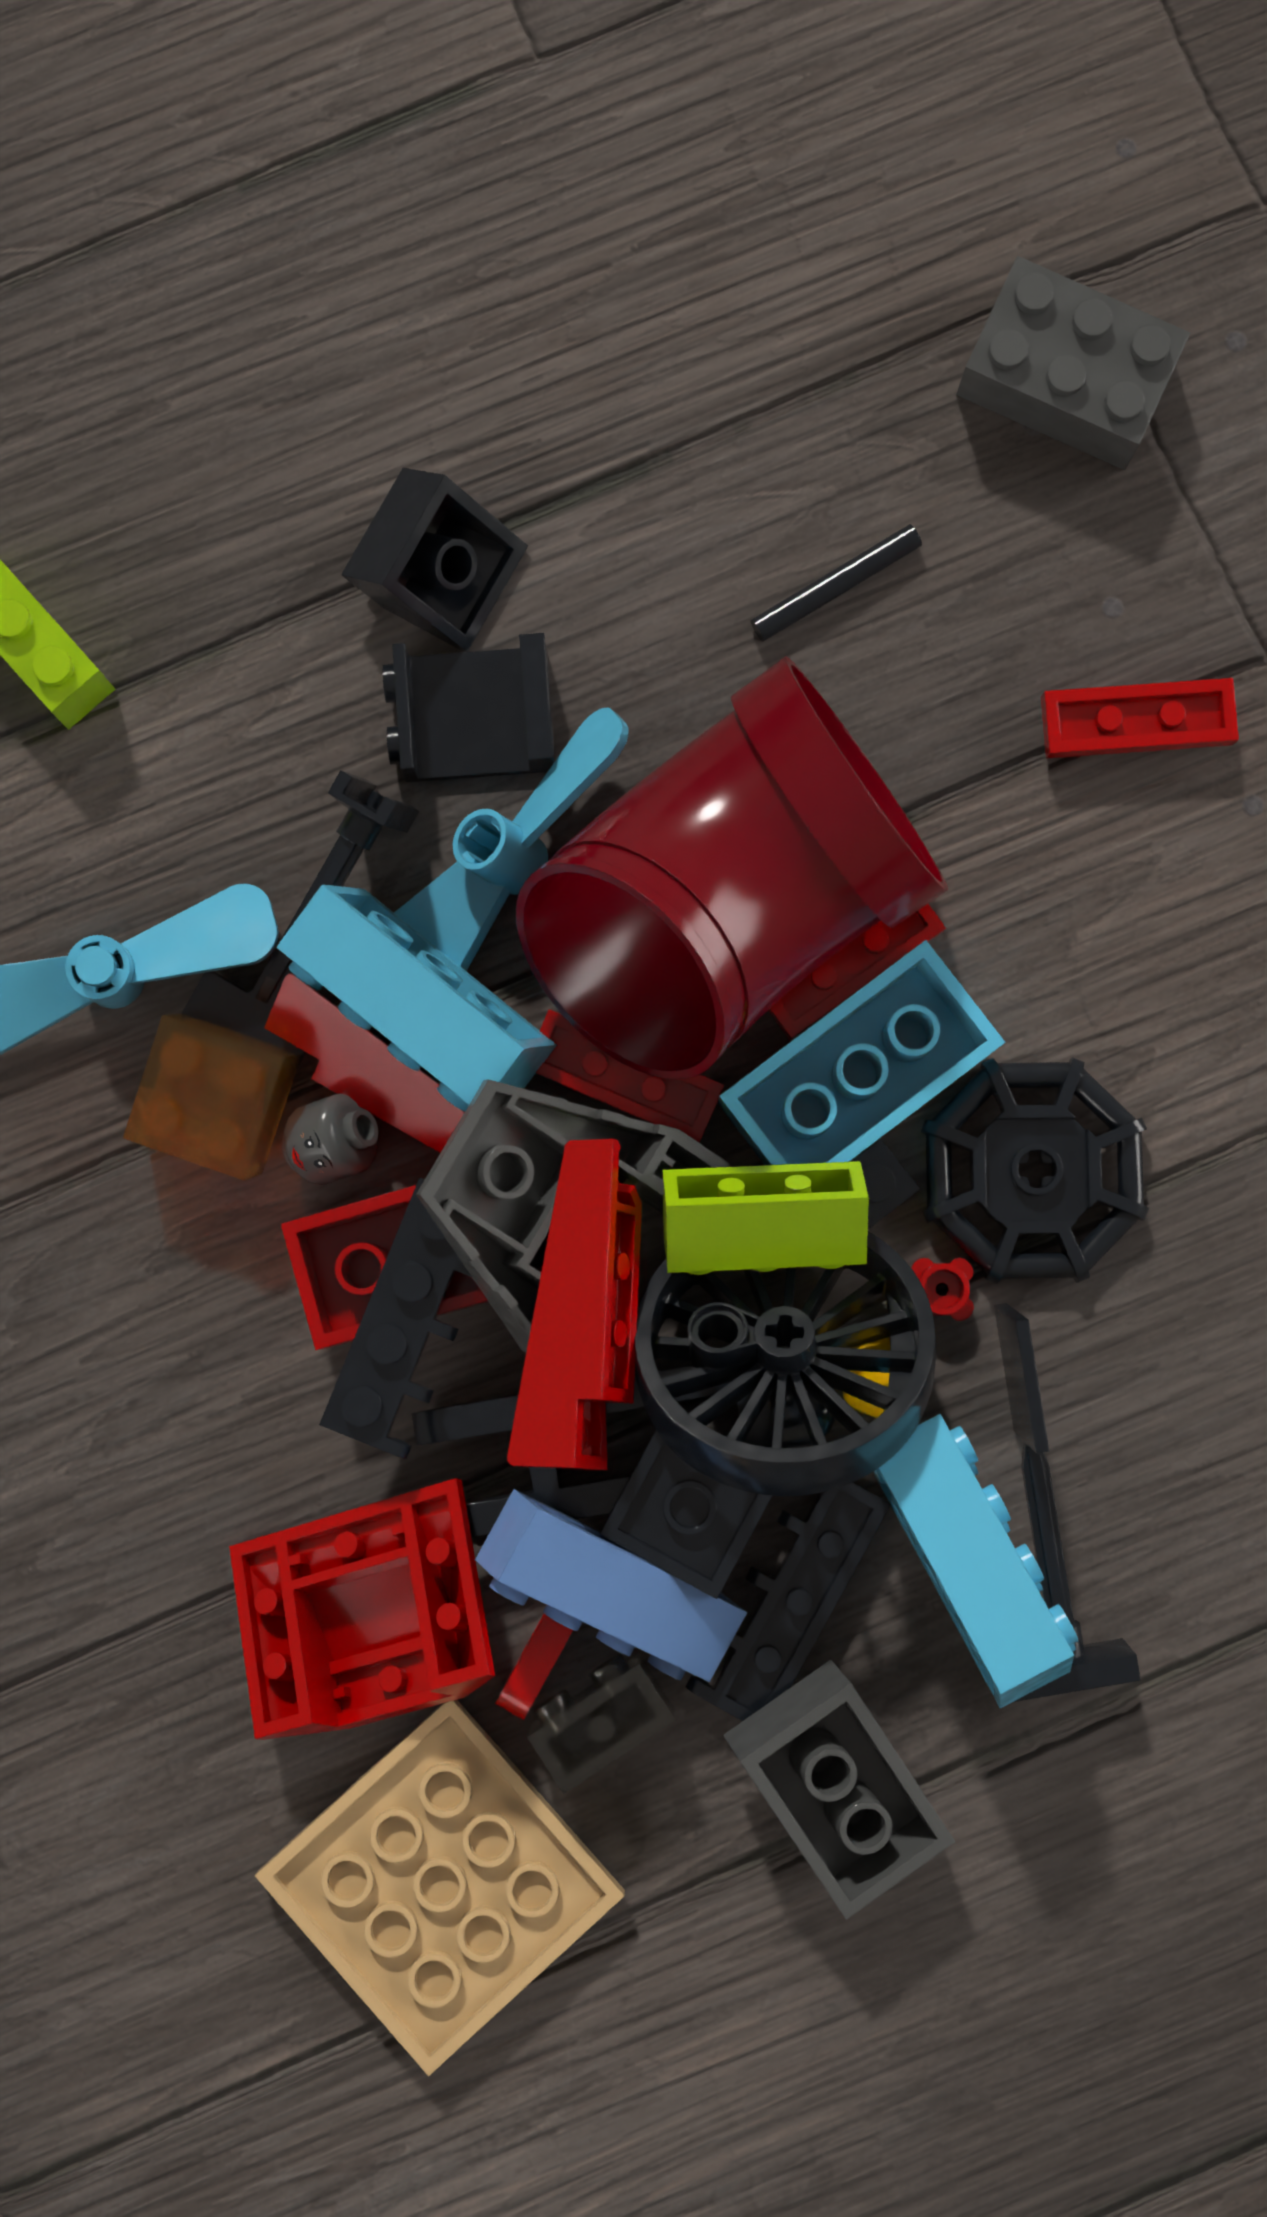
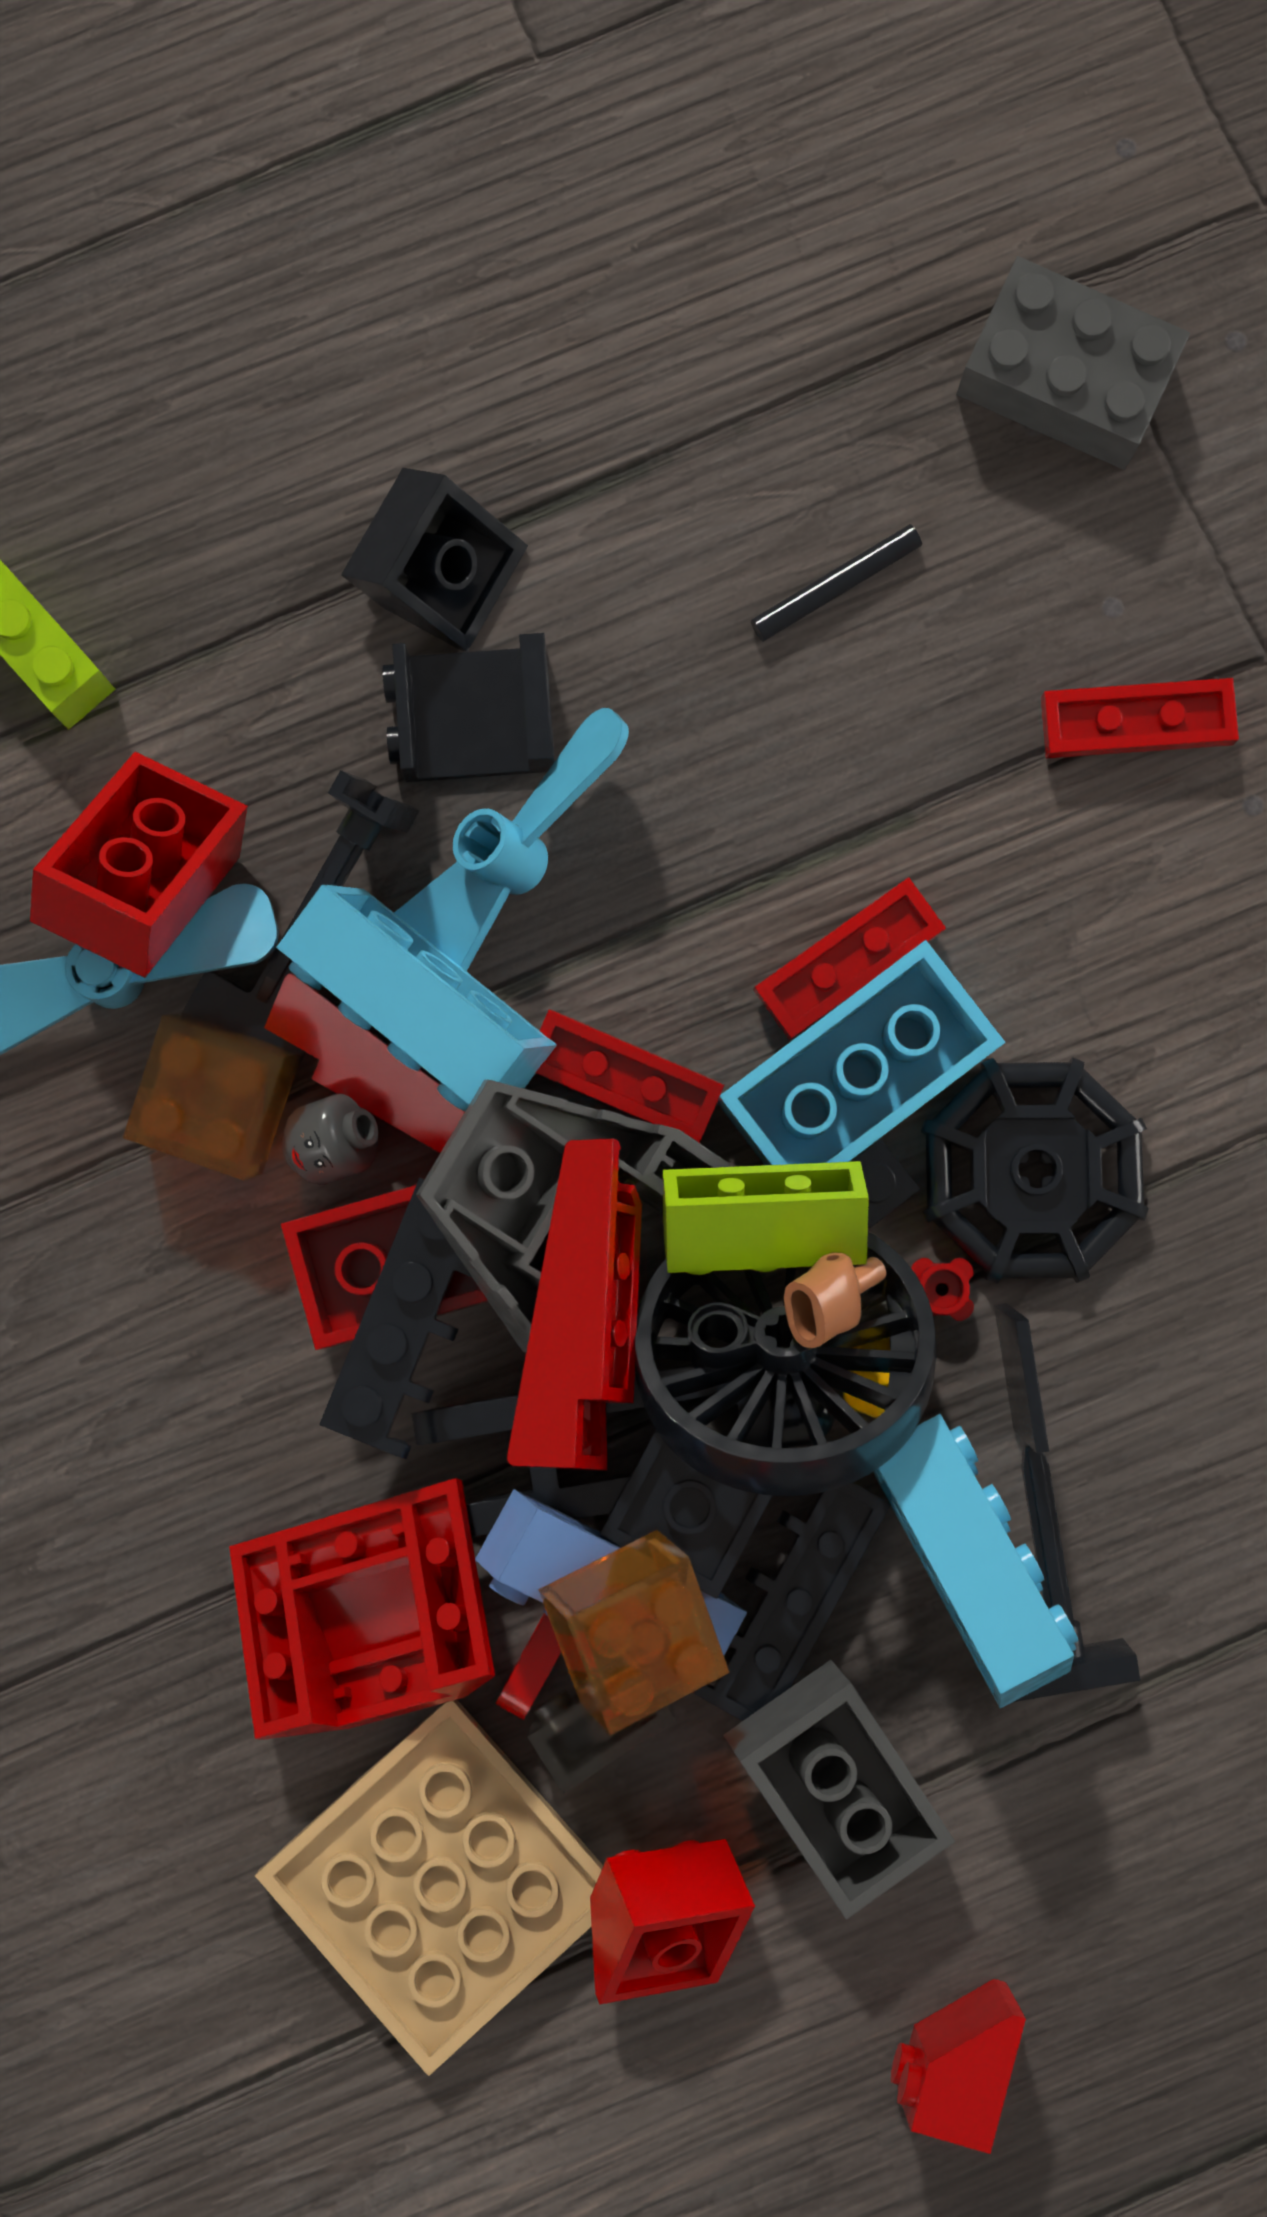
dark red cylinder [516,656,948,1079] -> none
none -> red brick [30,751,248,978]
none -> clear orange brick [538,1530,730,1735]
none -> red slope [590,1839,755,2005]
none -> nougat piece [784,1253,886,1348]
none -> red slope [891,1979,1026,2154]

